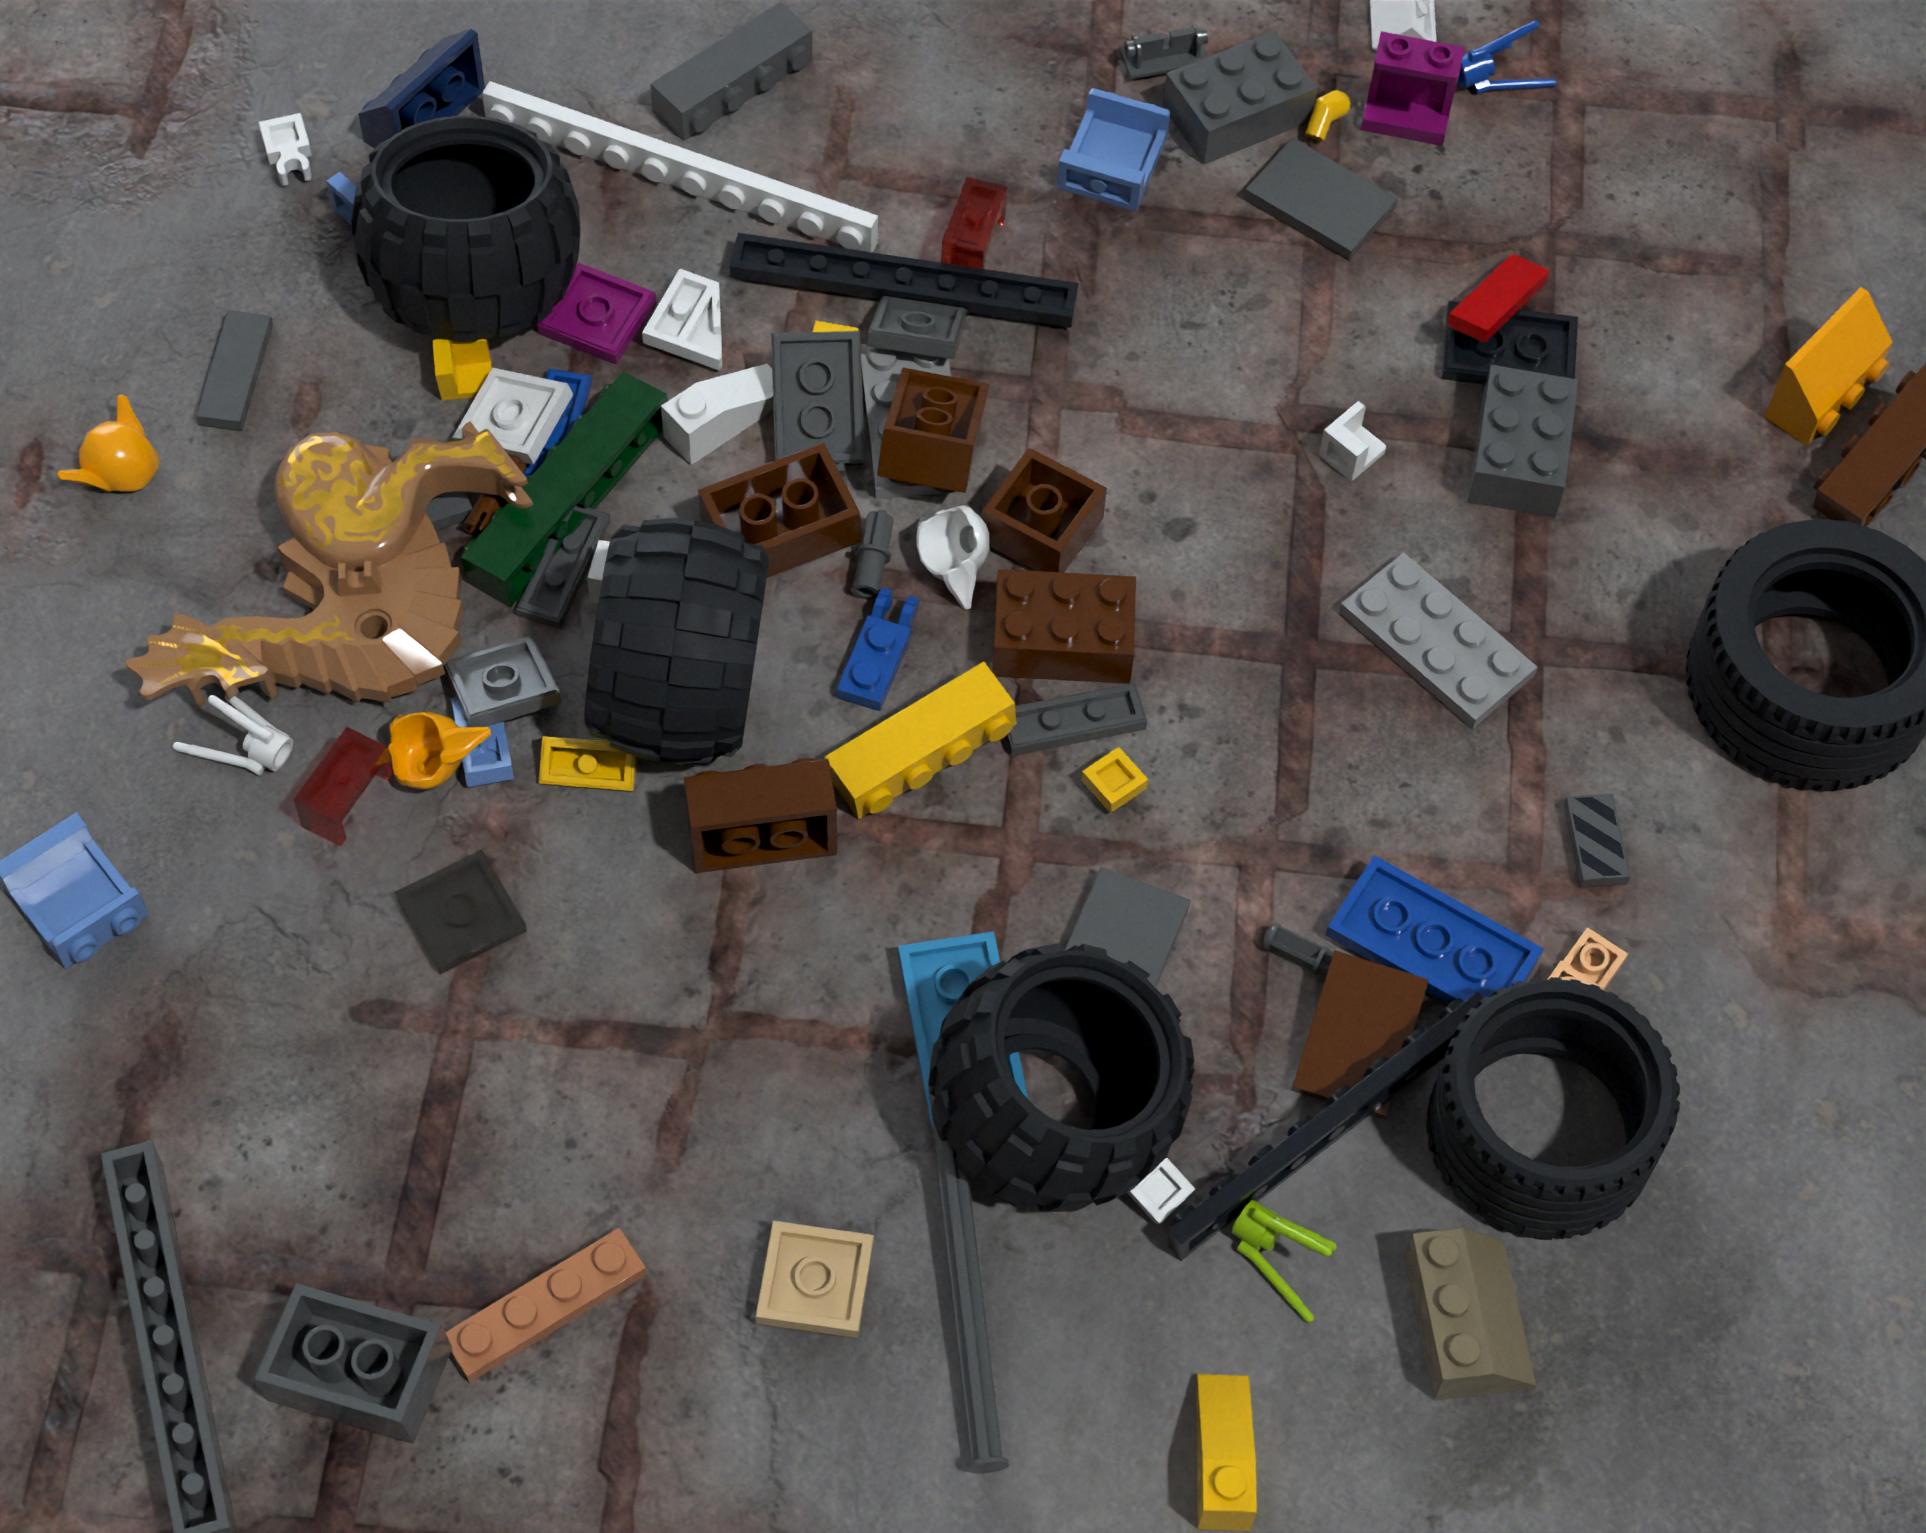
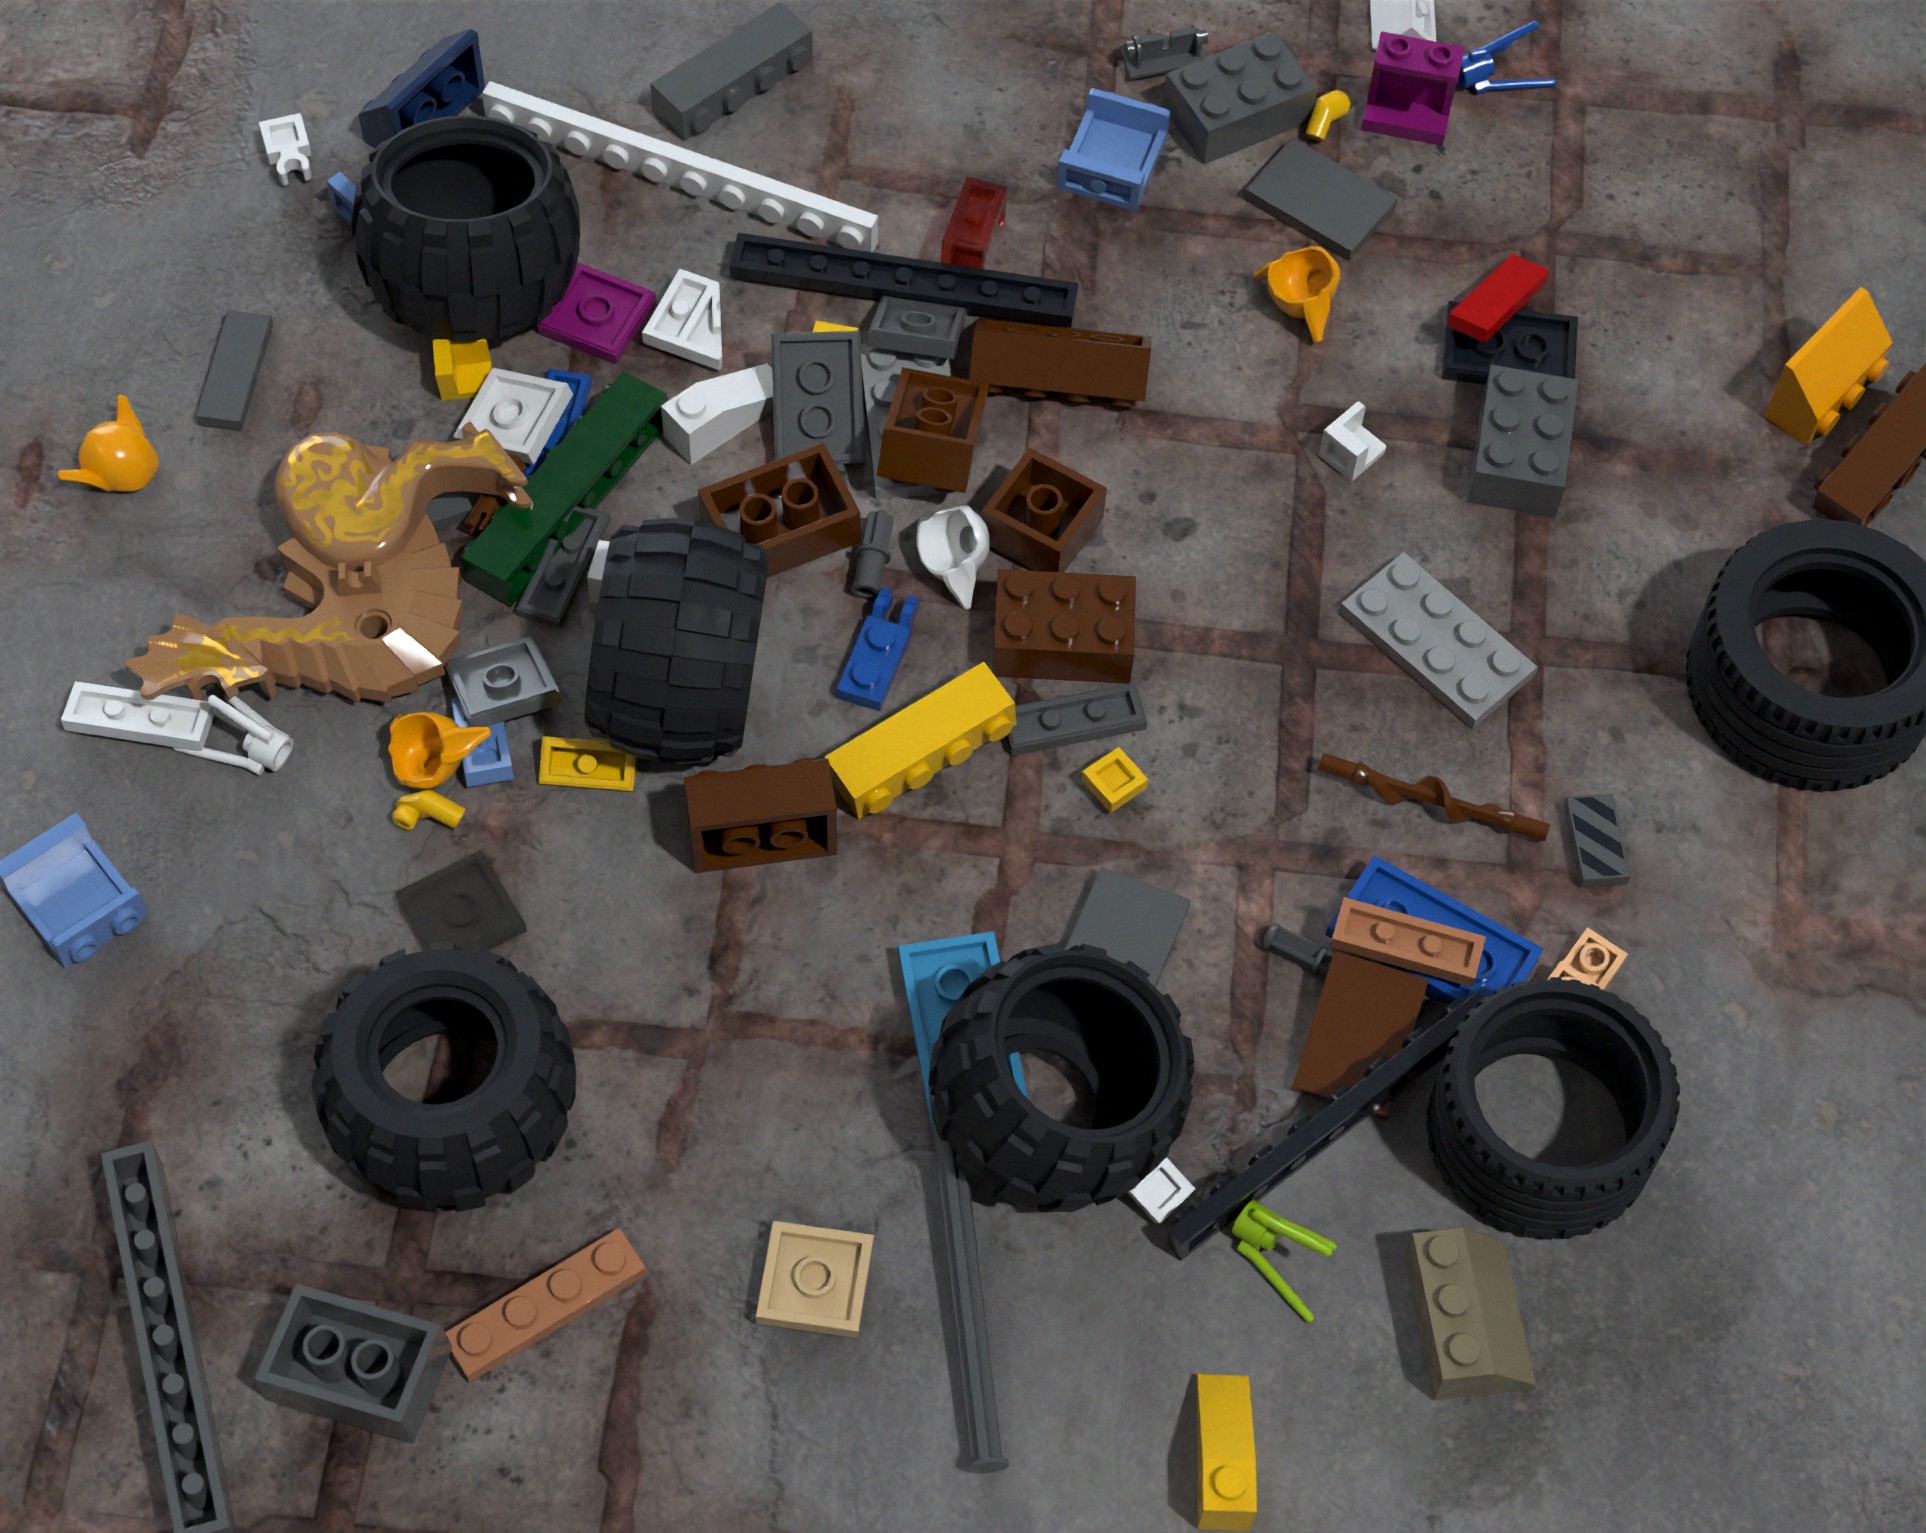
clear red panel [293,727,393,846] -> none
none -> white plate [61,681,215,751]
none -> black tyre [311,942,577,1212]
none -> yellow arm [392,790,466,830]
none -> reddish brown slope [969,318,1152,407]
none -> light orange piece [1253,246,1340,343]
none -> reddish brown piece [1318,753,1550,842]
none -> nougat plate [1330,897,1486,987]

